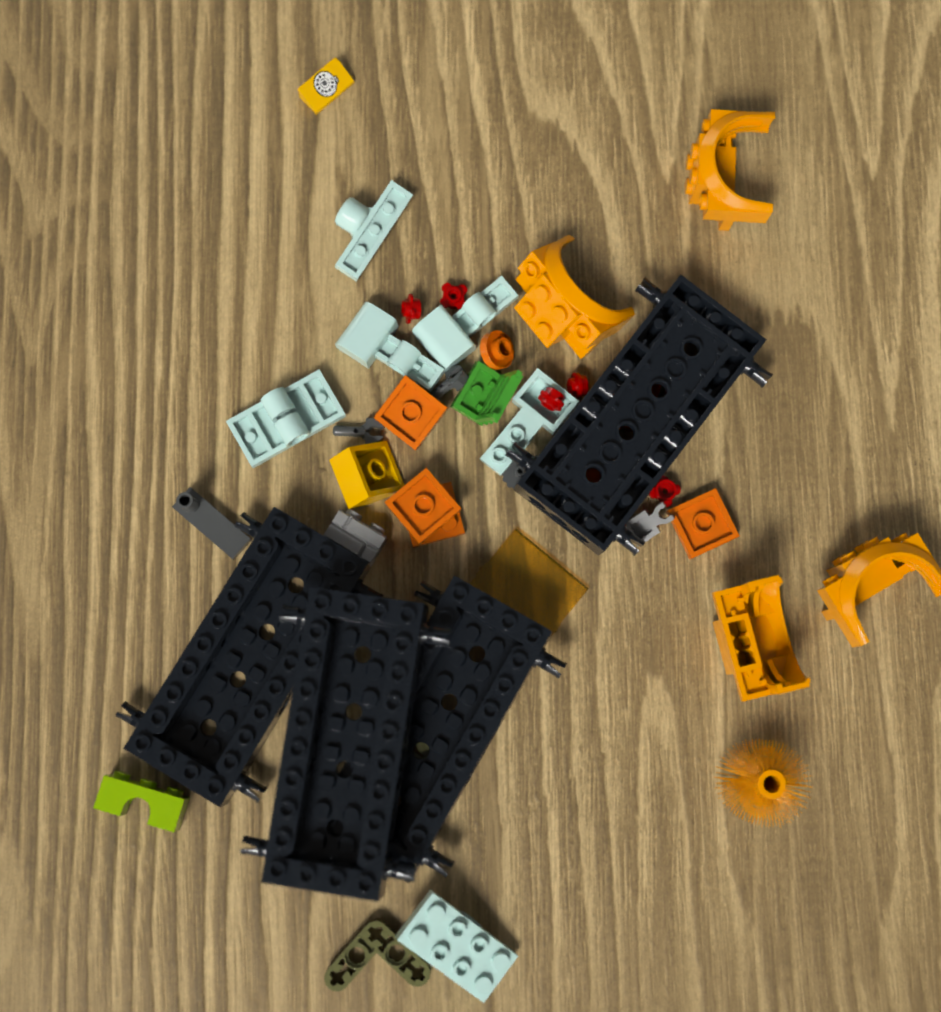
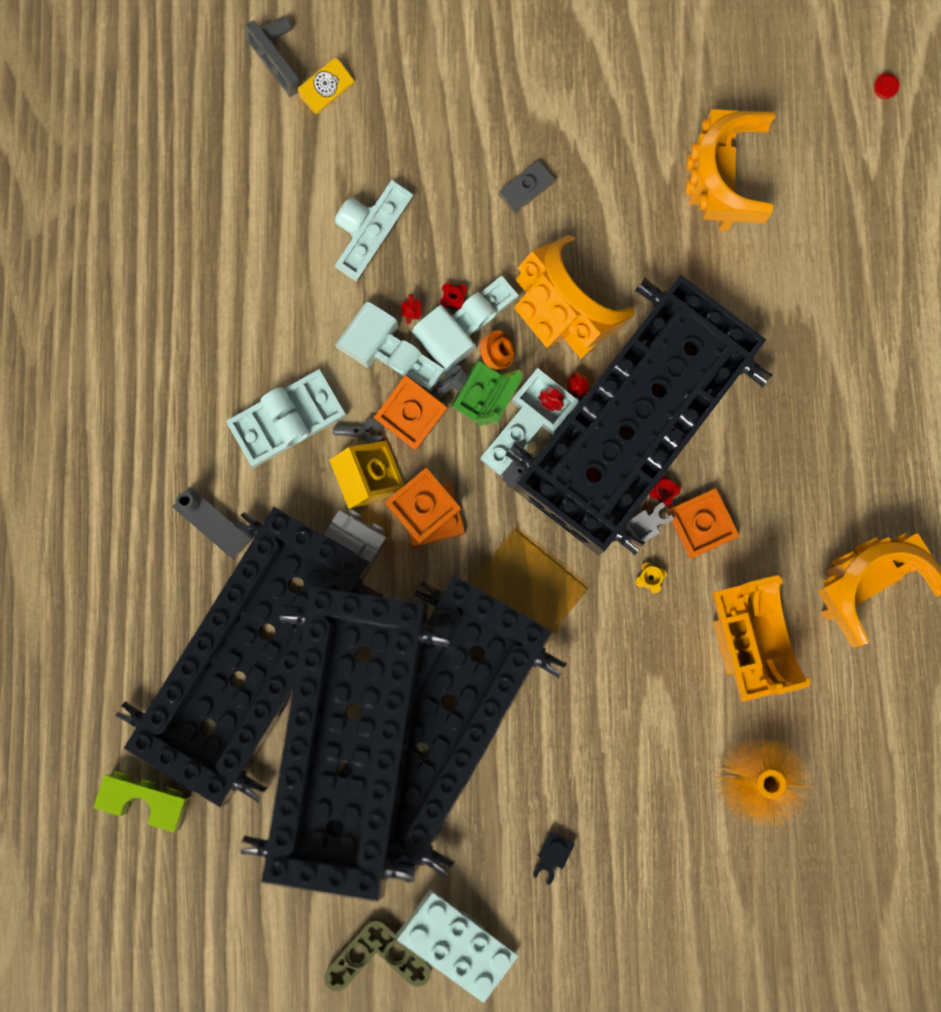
none -> dark grey piece [246,16,299,97]
none -> dark grey plate [499,160,555,214]
none -> black plate [533,830,575,885]
none -> yellow plate [635,562,667,594]
none -> red plate [873,73,900,99]

